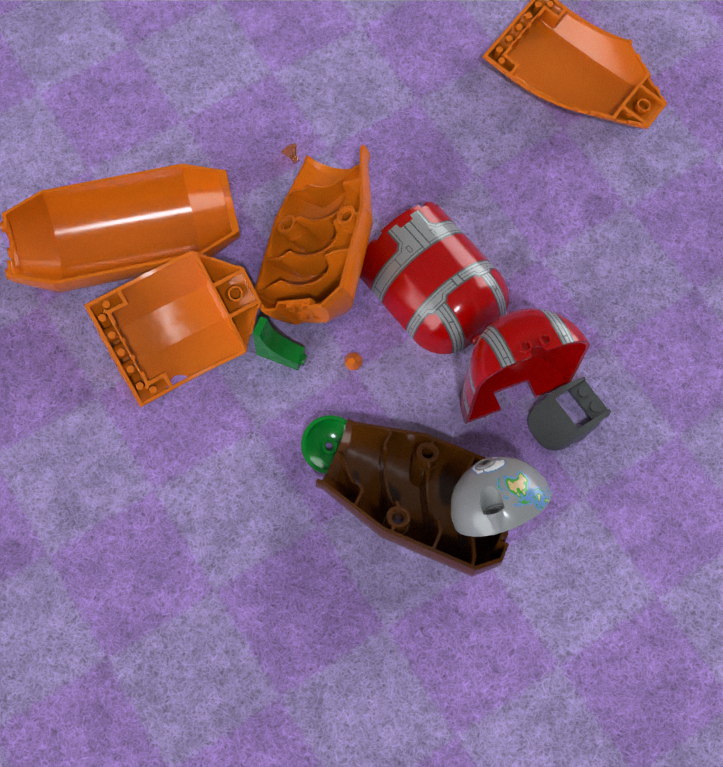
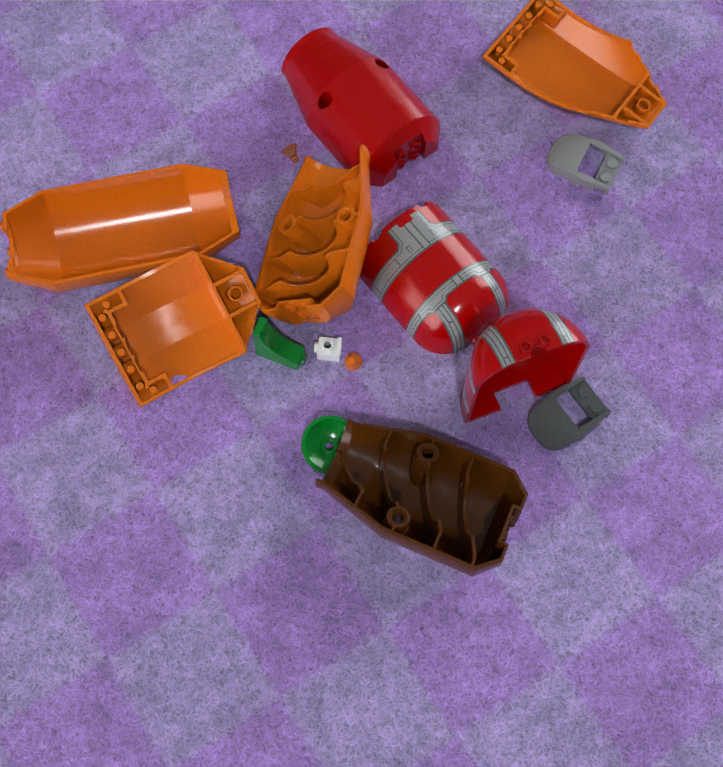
light grey piece [451,457,552,537] -> none
none -> red cylinder [281,27,441,187]
none -> white brick [314,337,342,362]
none -> light grey slope [546,134,625,195]

